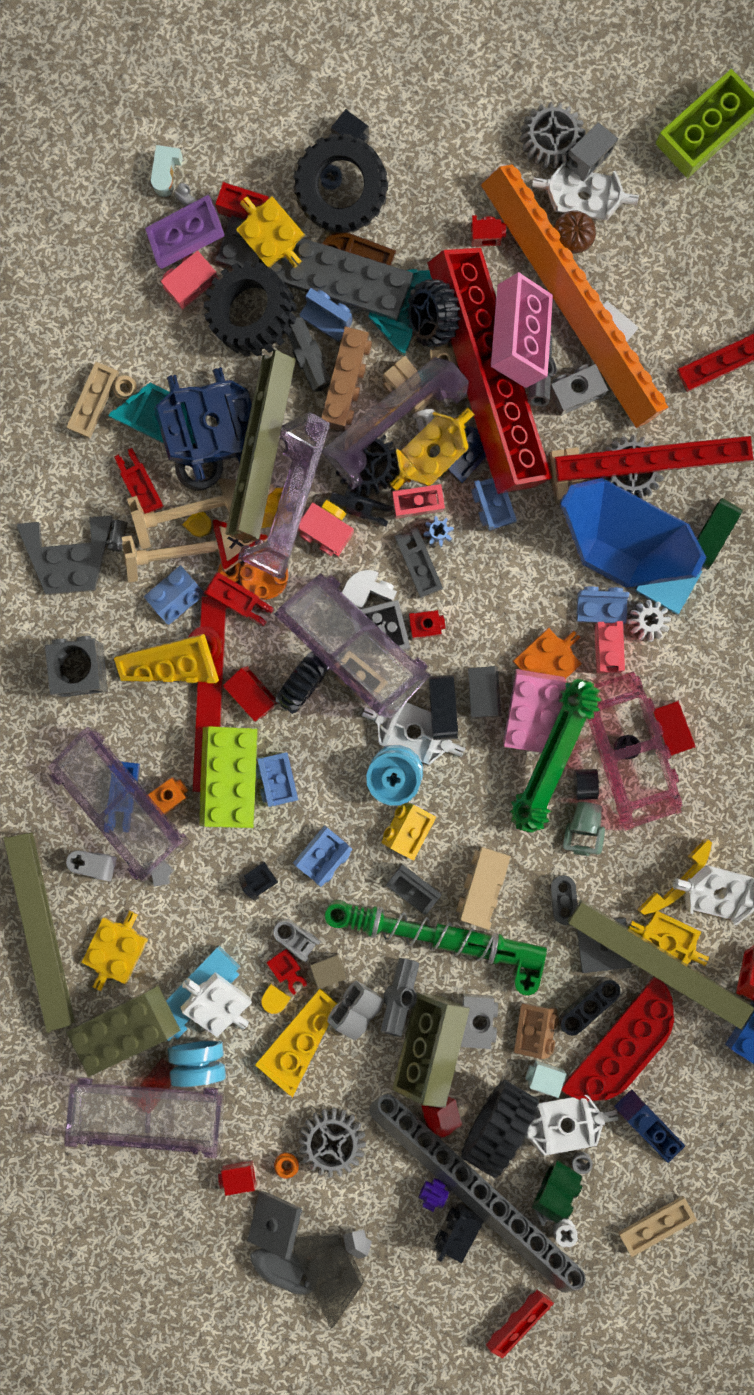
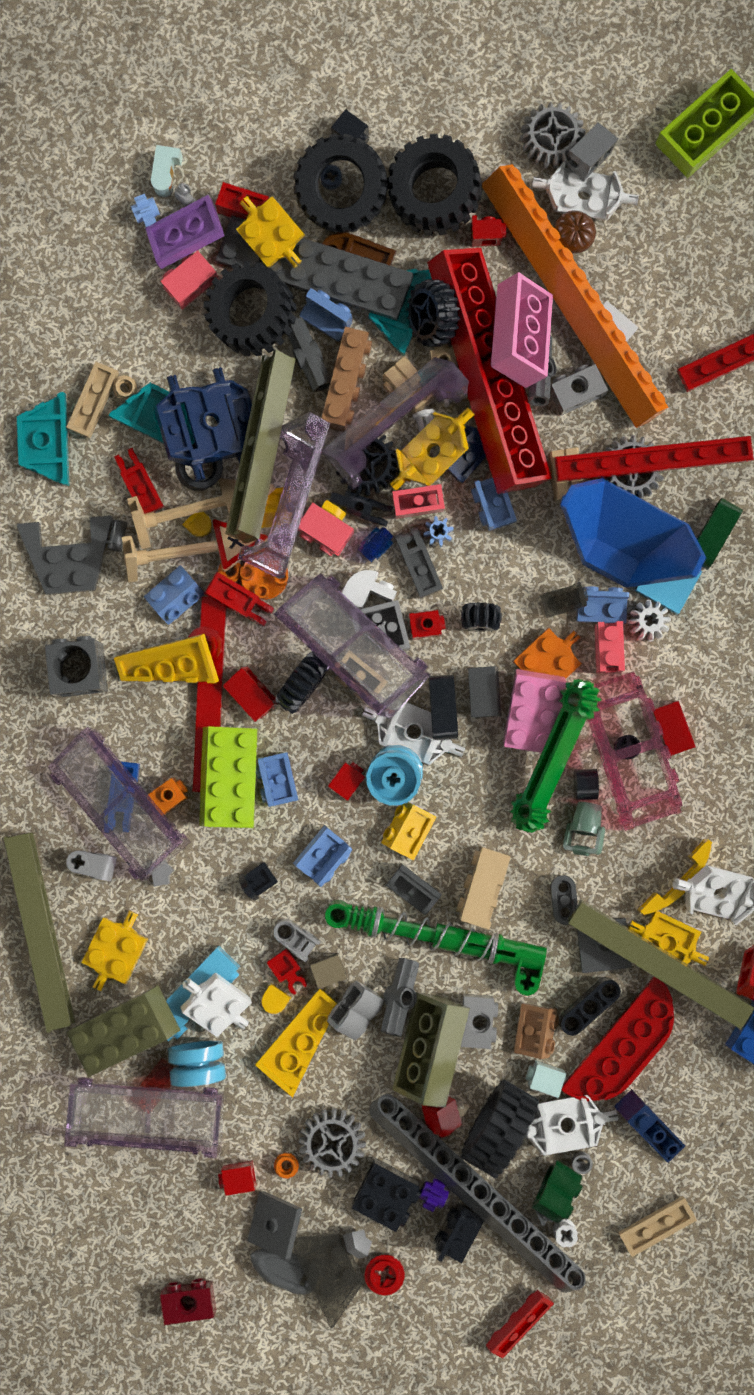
none -> teal wing [17,392,70,486]
none -> light blue gear [131,194,160,227]
none -> dark red brick [160,1278,217,1326]
none -> red brick [328,761,365,801]
none -> black brick [351,1158,421,1232]
none -> clear blue brick [358,527,394,563]
none -> red gear [365,1253,405,1296]
none -> black tyre [387,134,482,236]
none -> black gear [461,602,502,632]
none -> clear smoke bracket [540,582,588,618]

